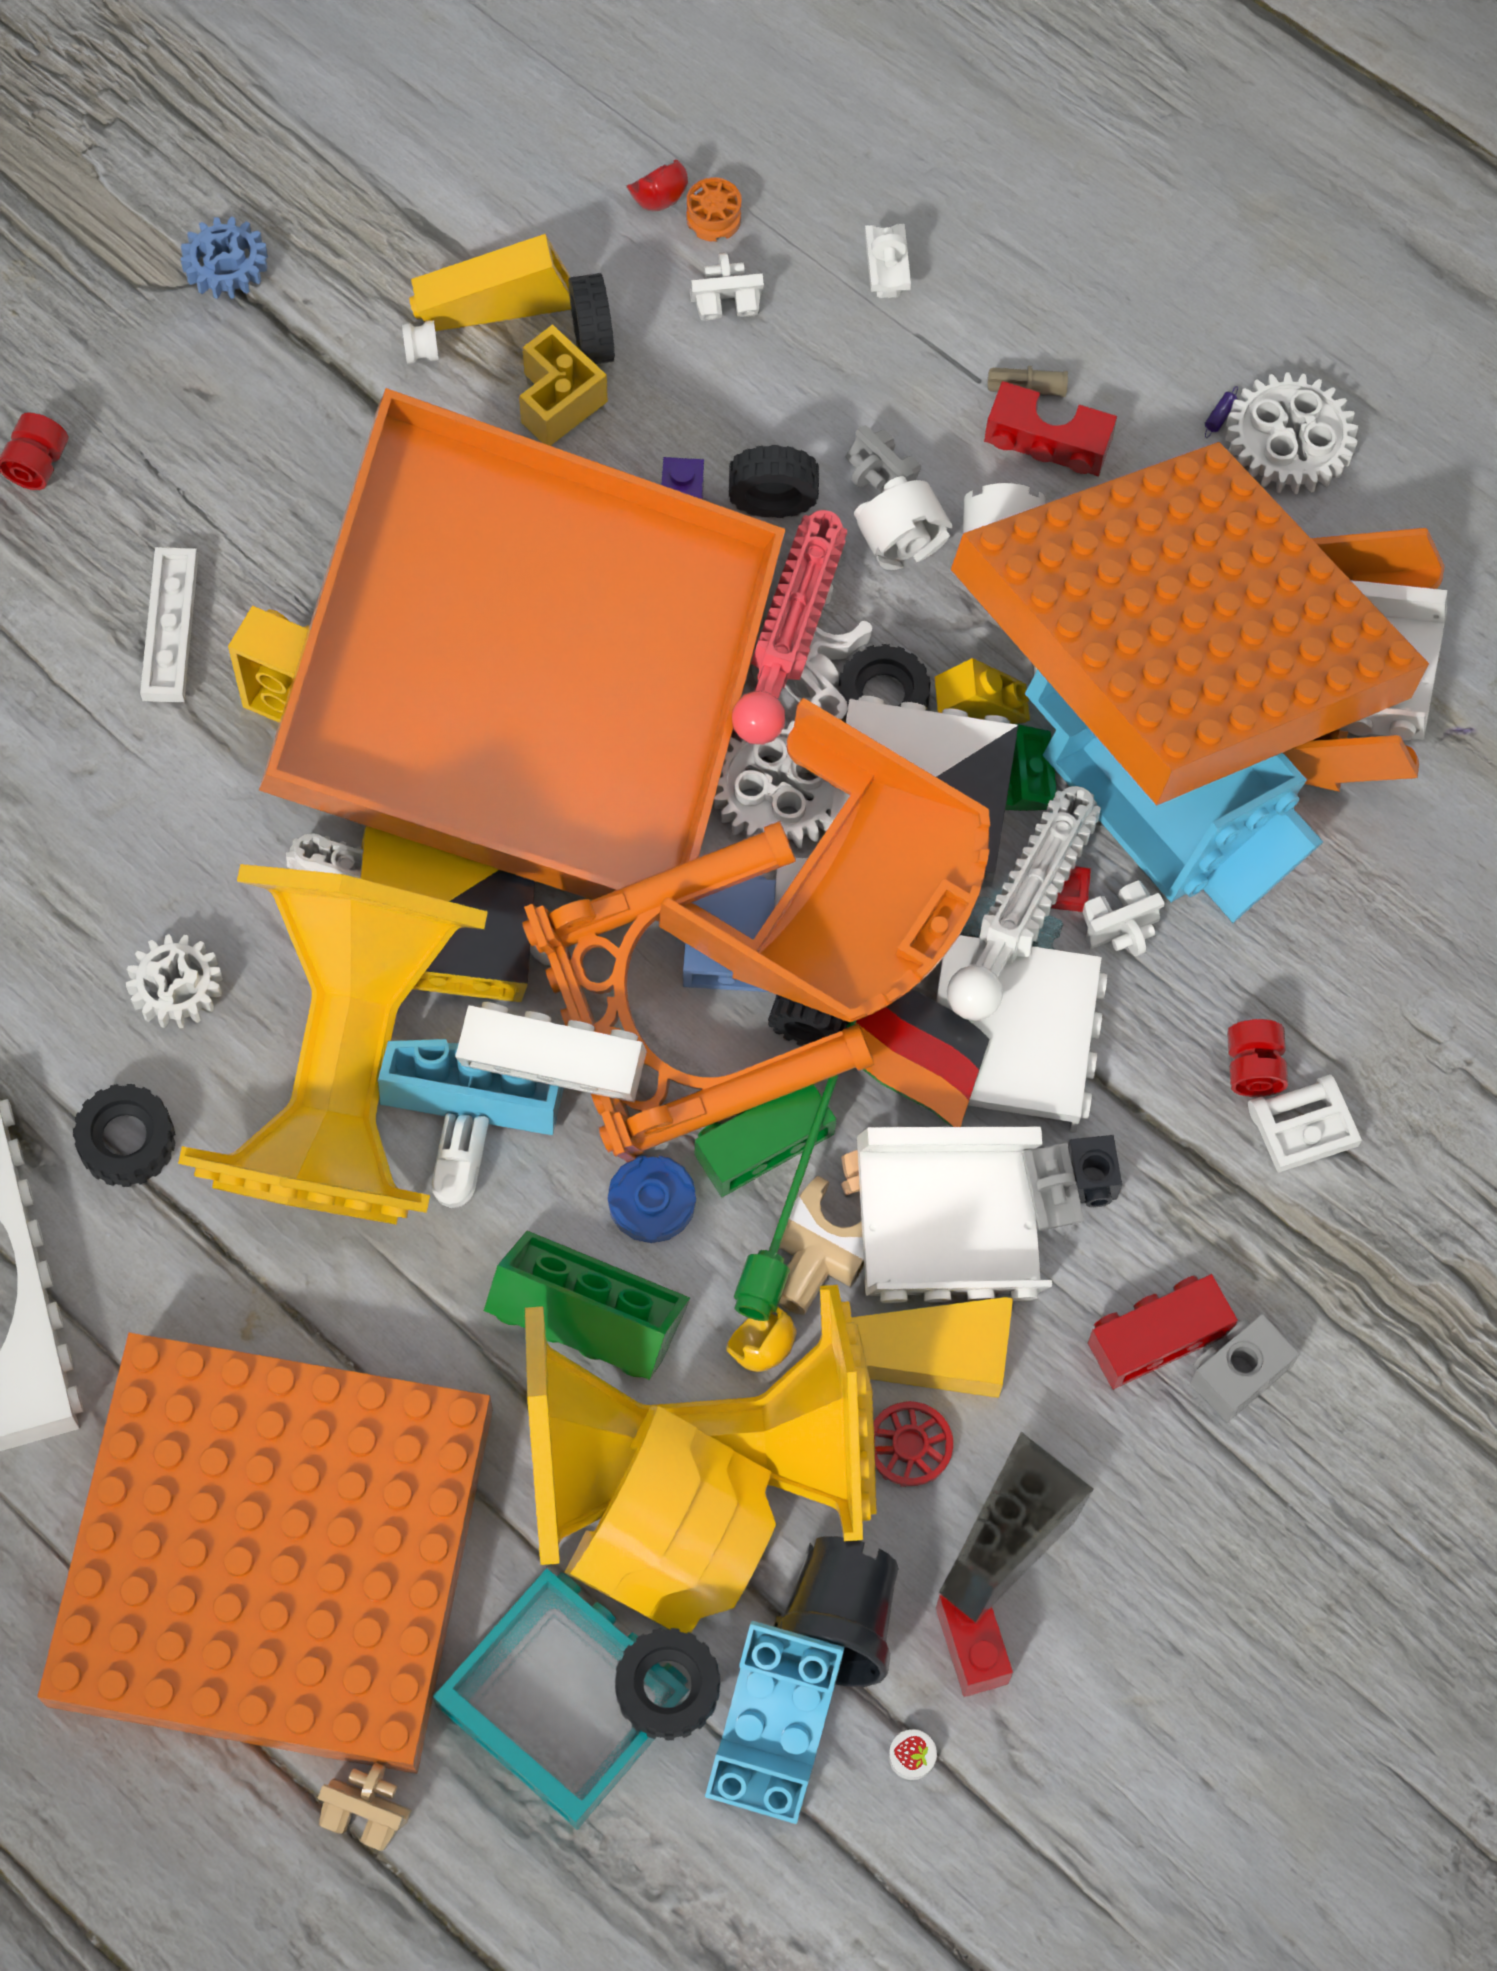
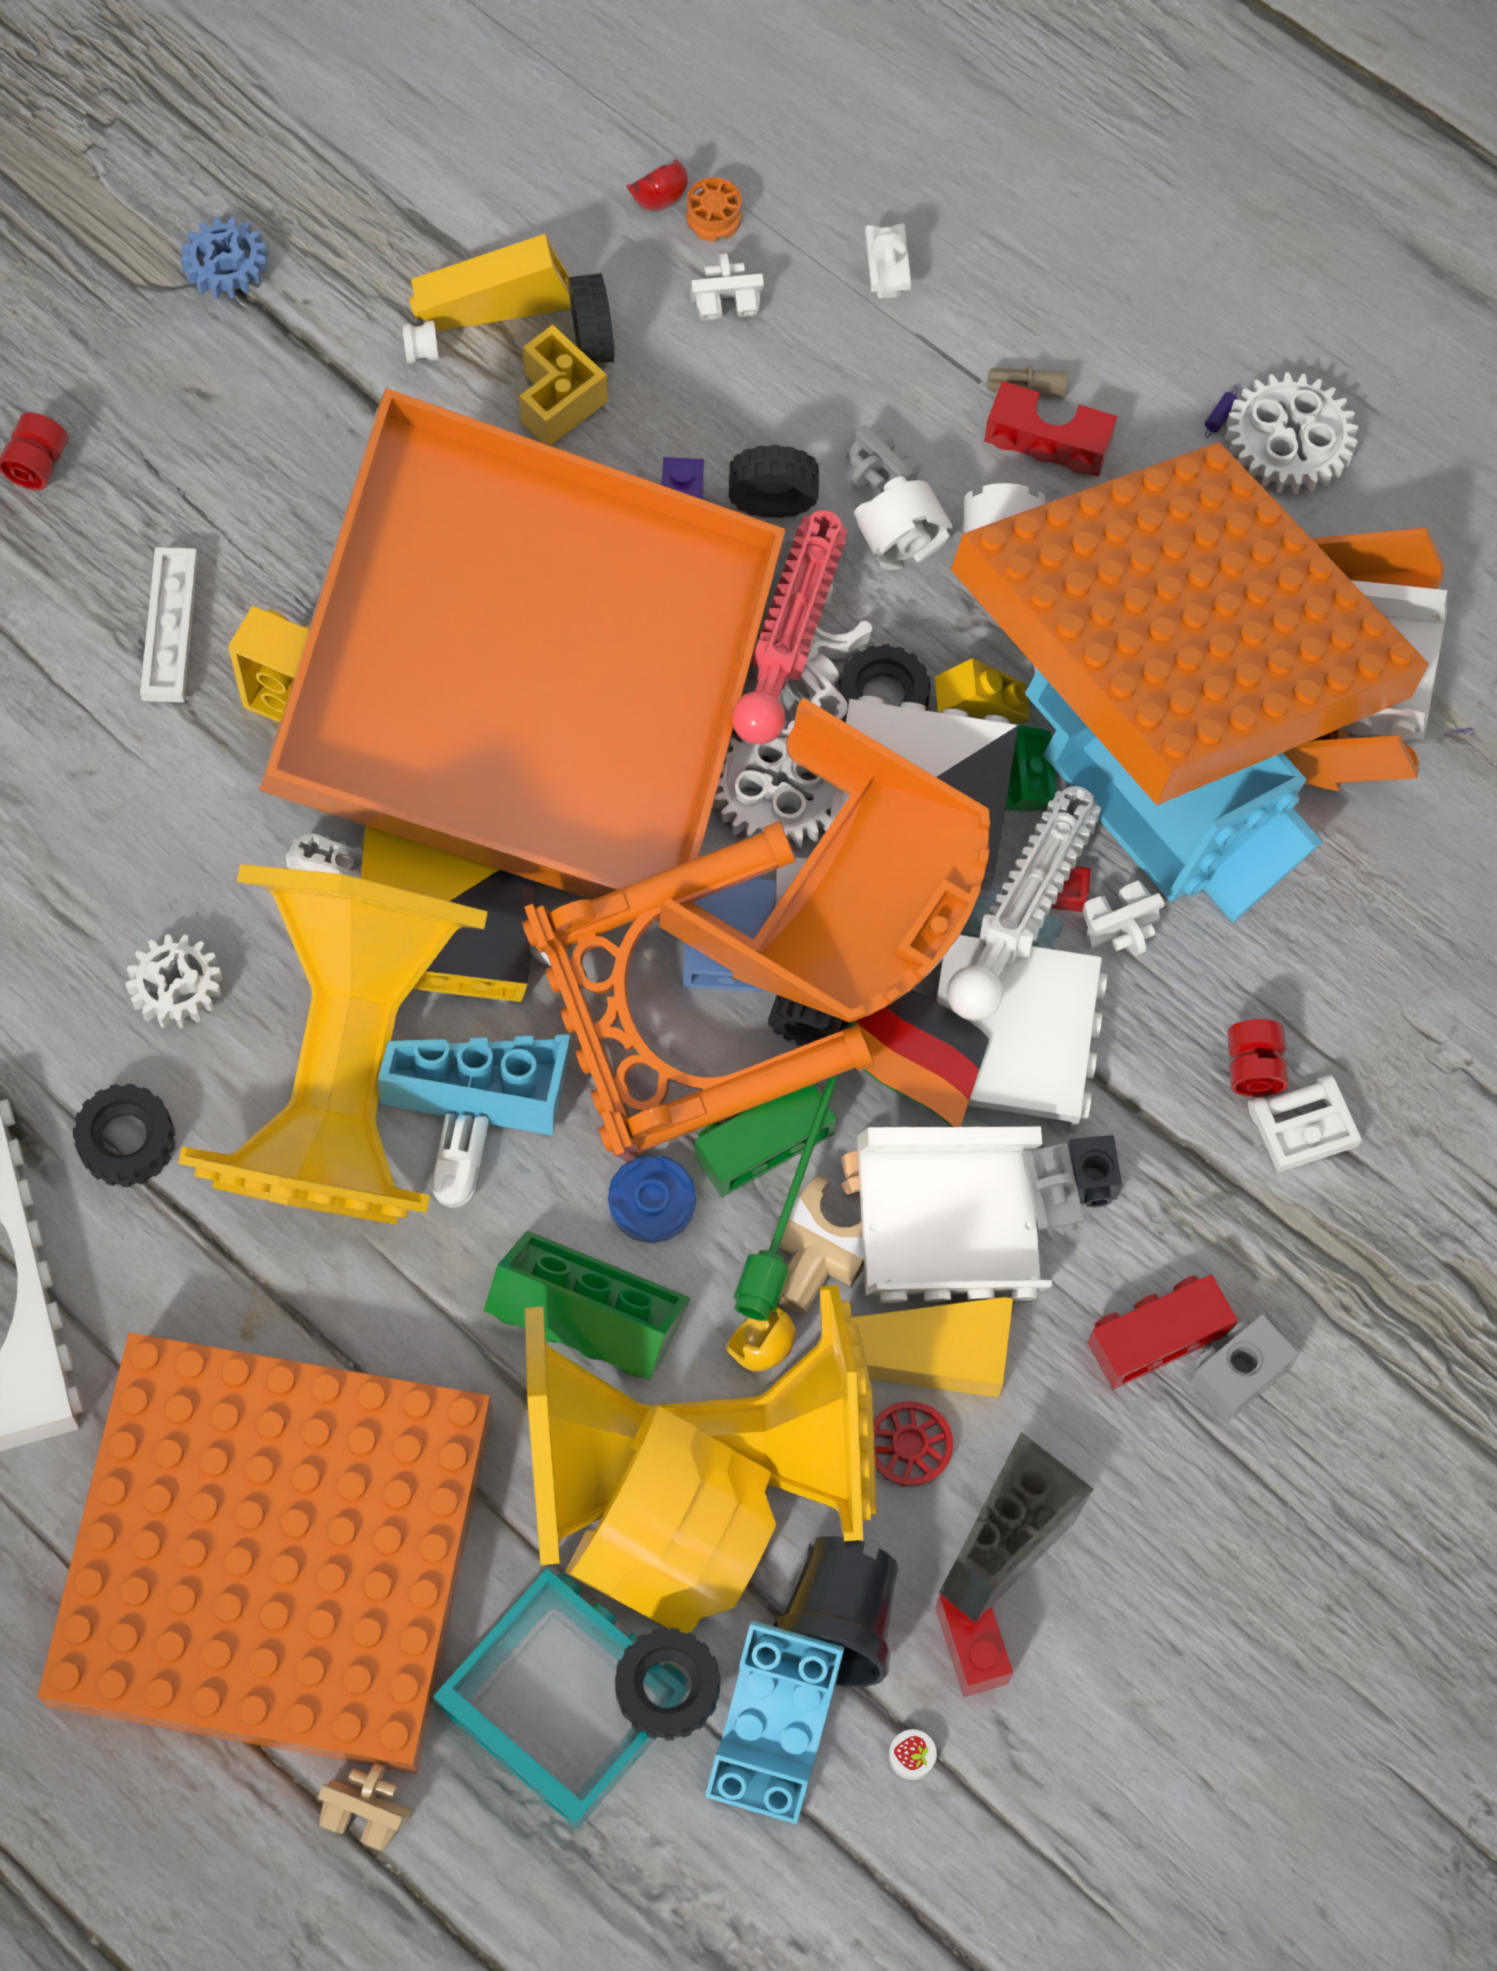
white brick [455,1002,647,1102] -> none

